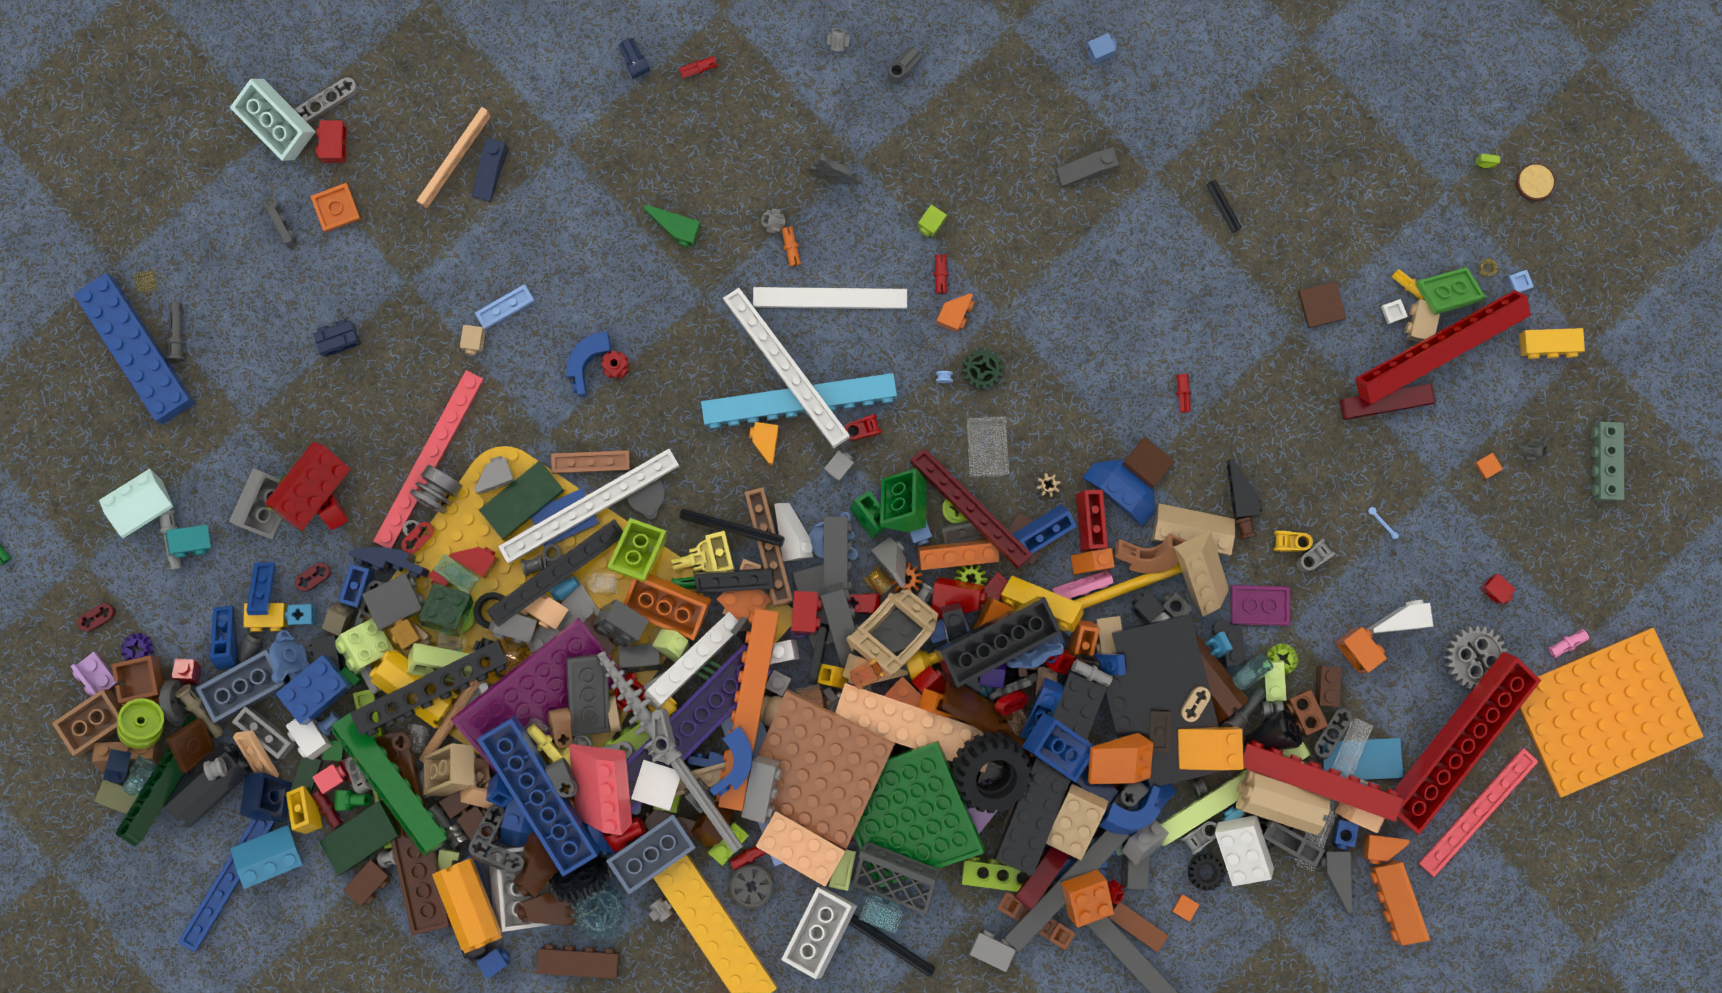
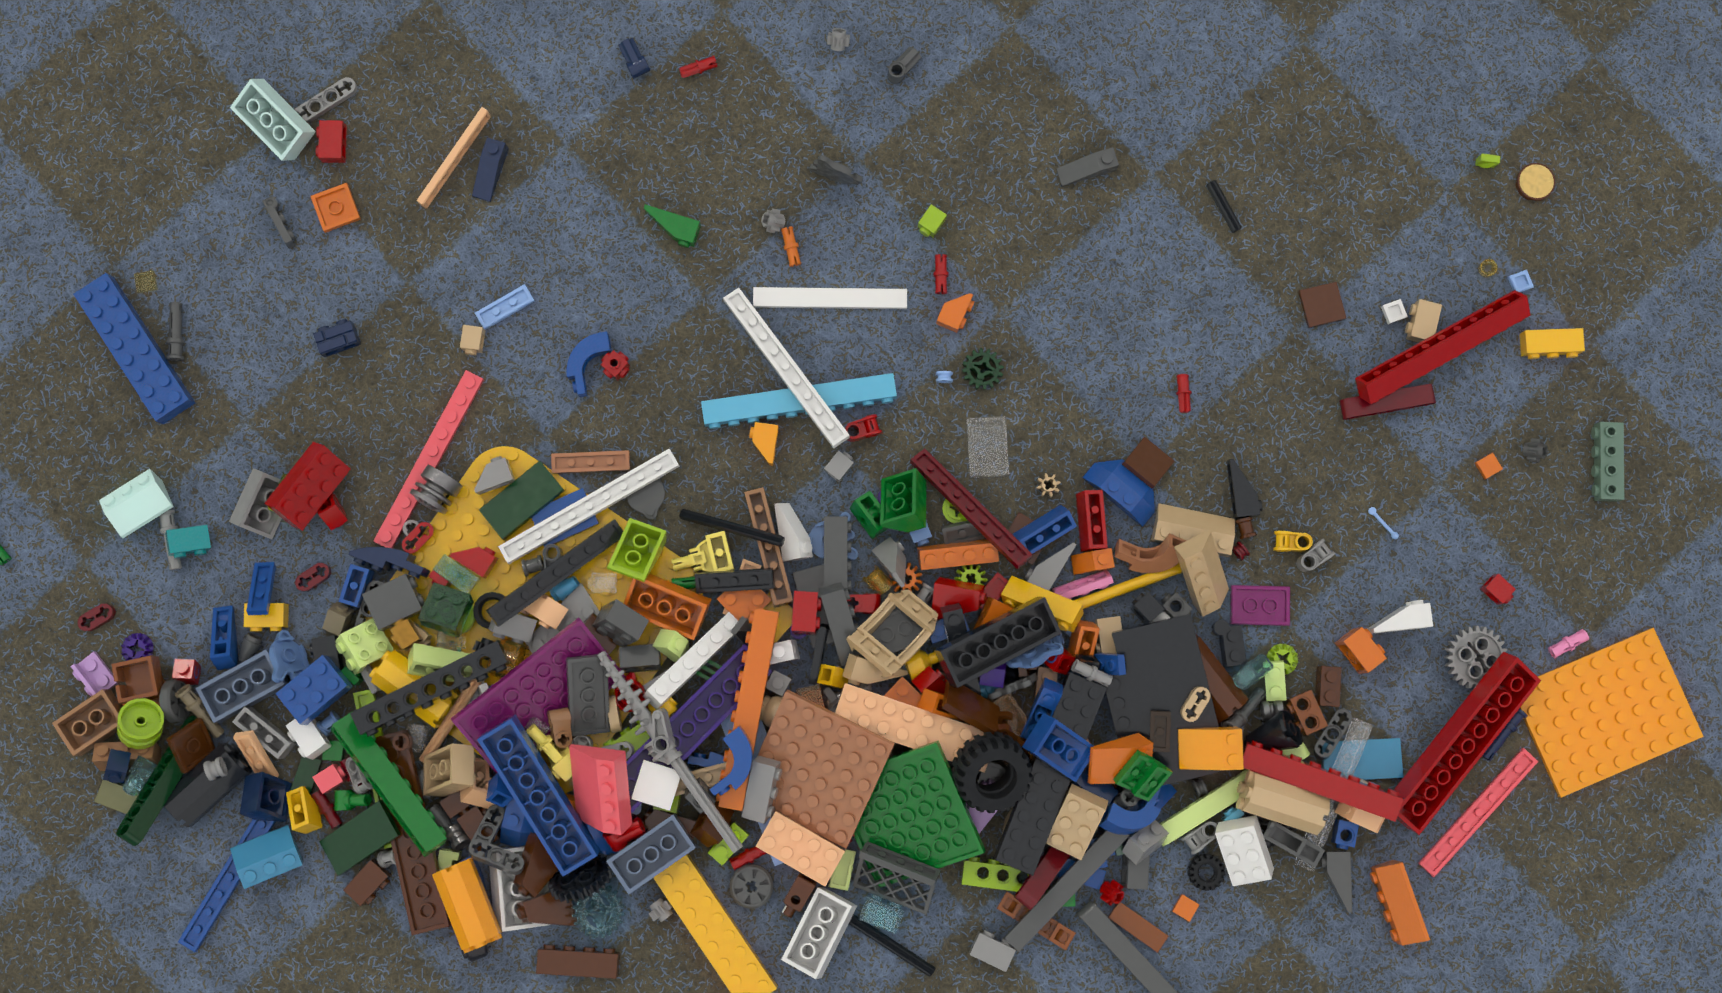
dark azure brick [285,604,316,626] -> none
blue brick [476,946,510,979] -> none
dark grey piece [545,757,578,798] -> none
clear orange brick [849,658,885,690] -> none
red beam [995,689,1029,716] -> none
orange brick [1061,869,1114,928] -> none
medium blue brick [1086,33,1117,65] -> none
dark azure tile [1205,631,1233,658] -> none
orange slope [1363,834,1410,864] -> none
yellow axle [1392,269,1423,299] -> none
bright green tile [1416,267,1486,315] -> none
none -> reddish brown torso [782,872,817,918]
none -> light grey slope [1024,543,1077,590]
none -> green slope [1113,750,1173,802]
none -> dark red bush [1232,541,1250,561]
none -> dark blue pin [1482,709,1528,761]

